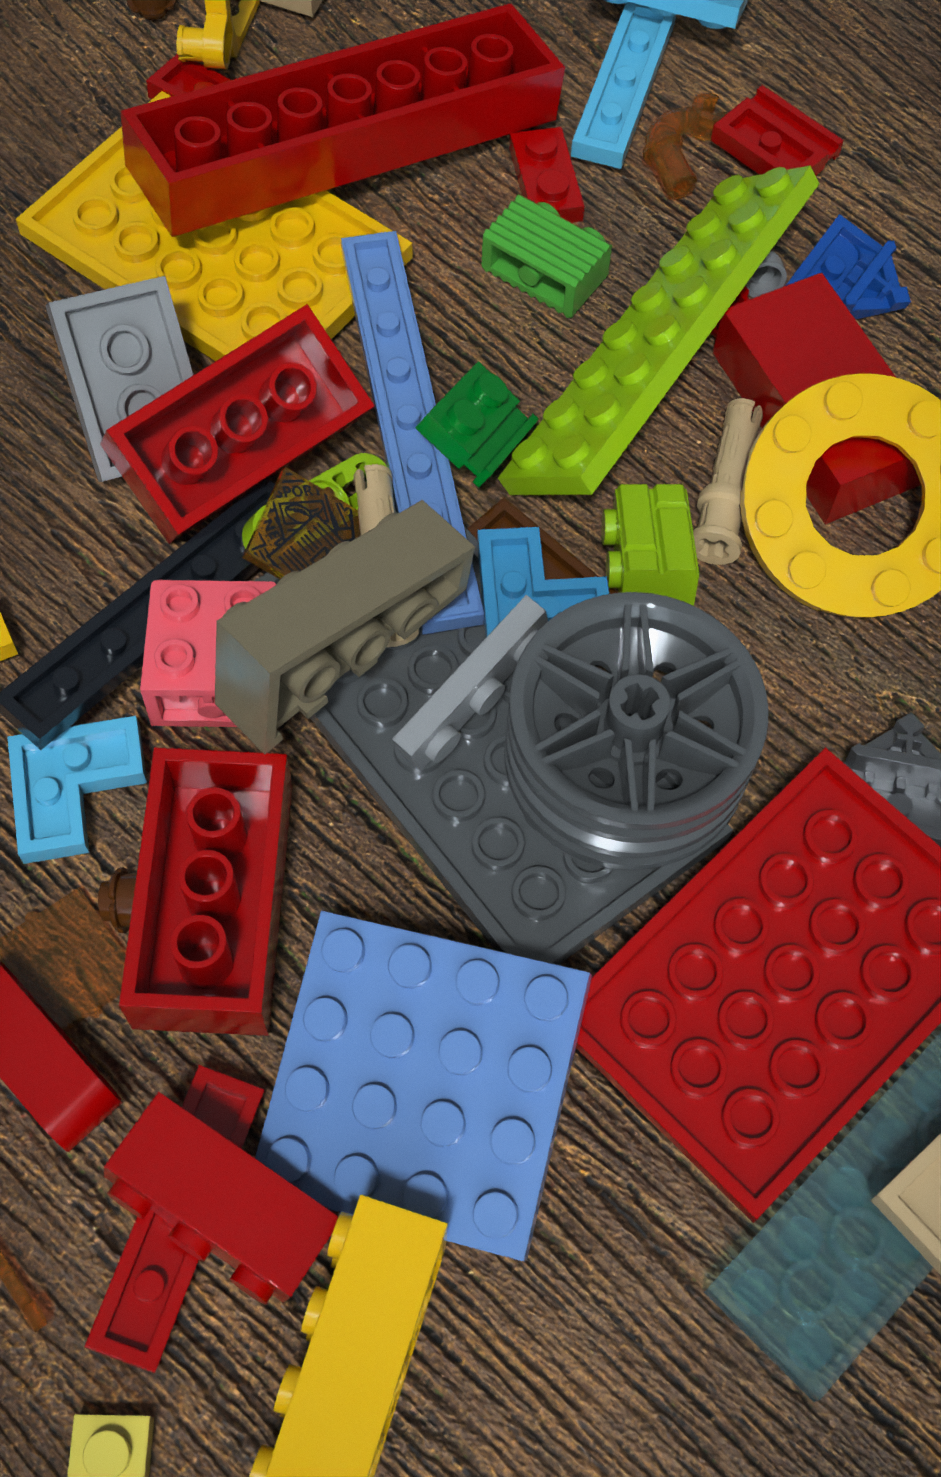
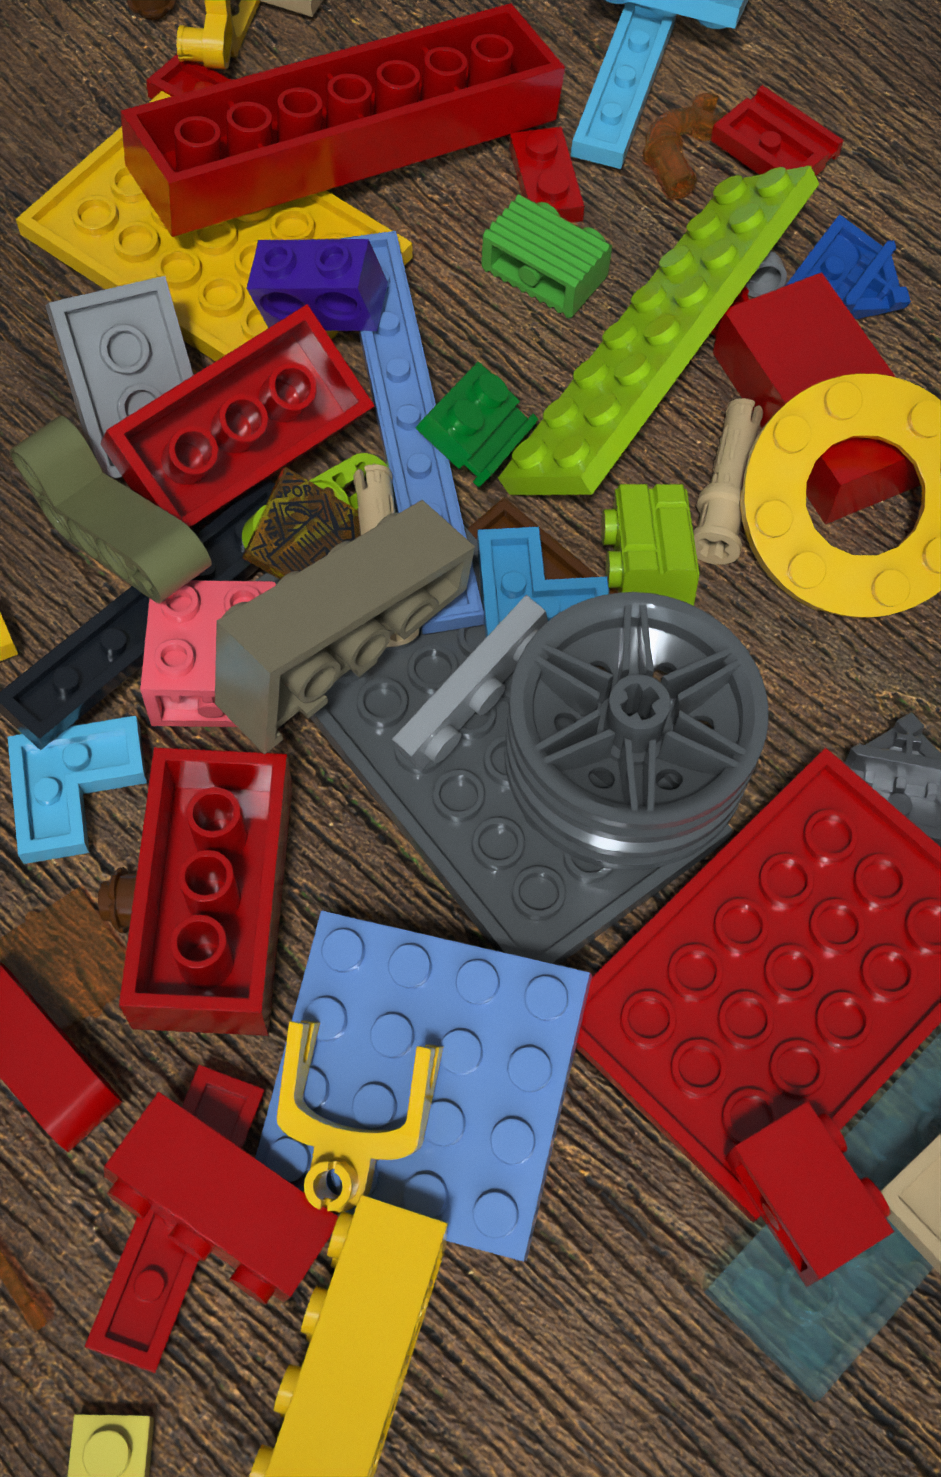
none -> olive beam [9,415,212,604]
none -> dark purple brick [246,239,388,331]
none -> yellow piece [276,1020,444,1212]
none -> red brick [725,1101,894,1287]

